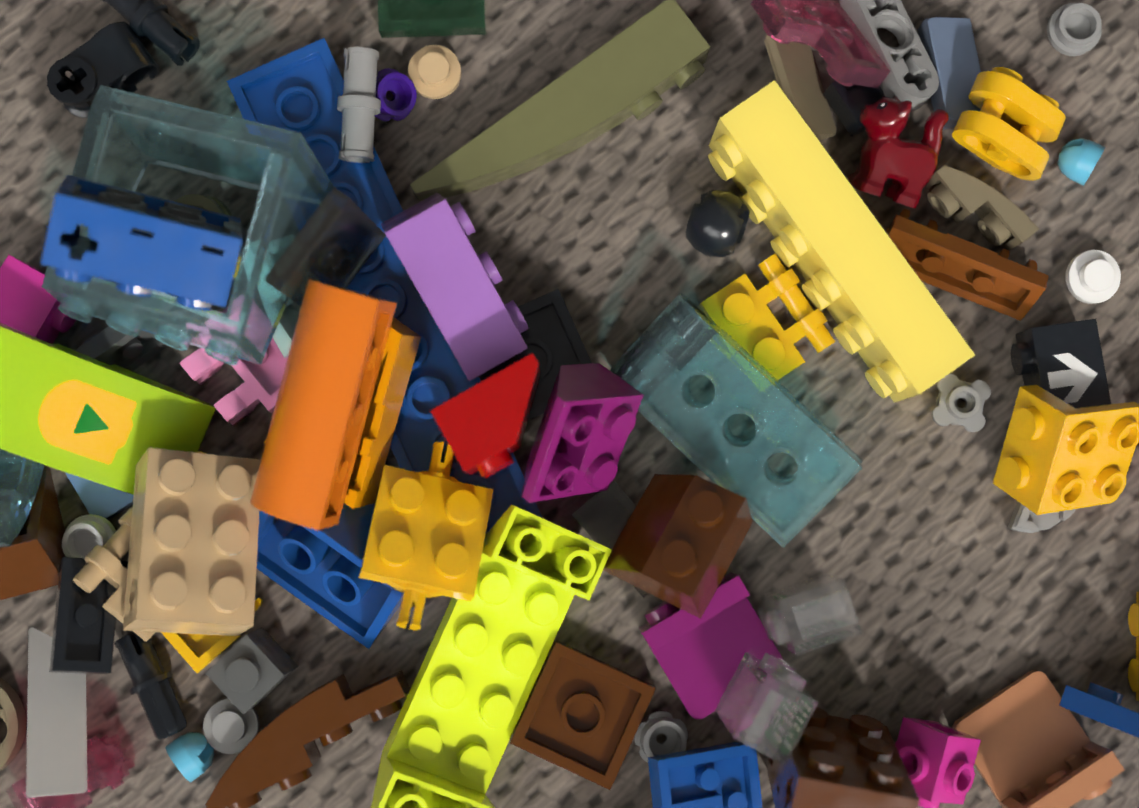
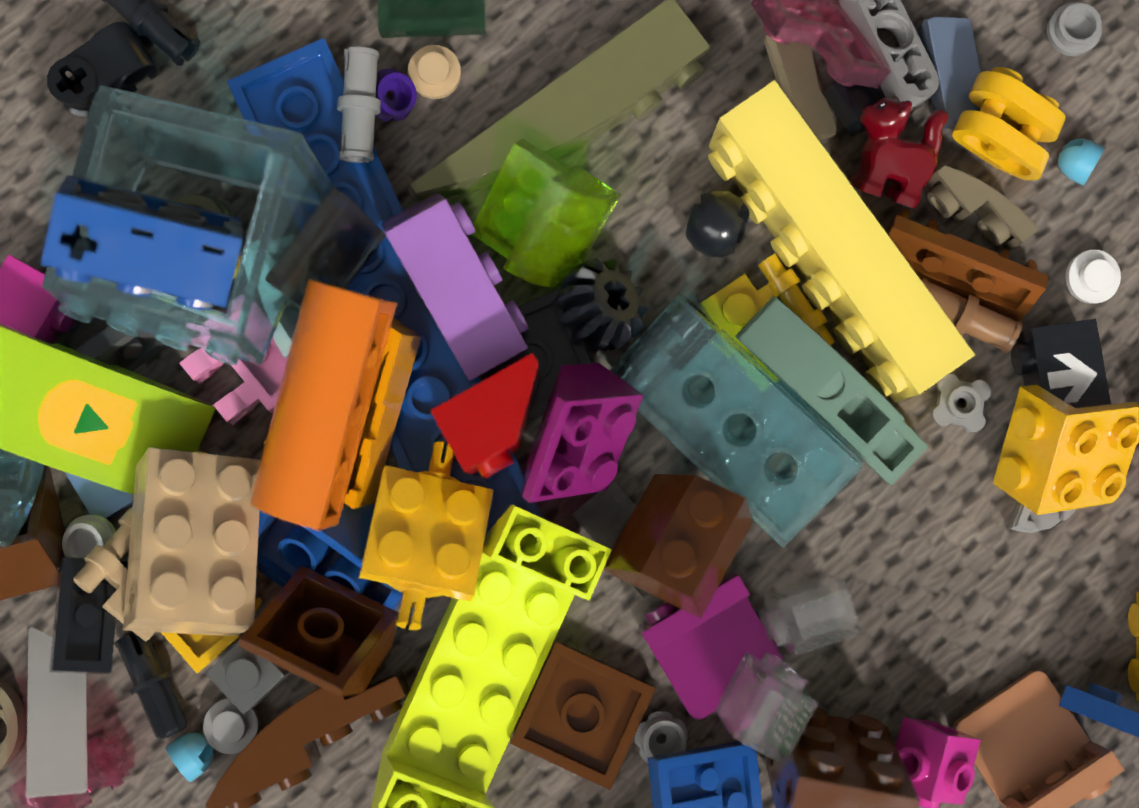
none -> reddish brown slope [239,566,399,697]
none -> clear neon green brick [472,139,621,287]
none -> black gear [553,258,649,353]
none -> sand green slope [735,296,928,486]
none -> medium nougat pin [921,278,1023,354]

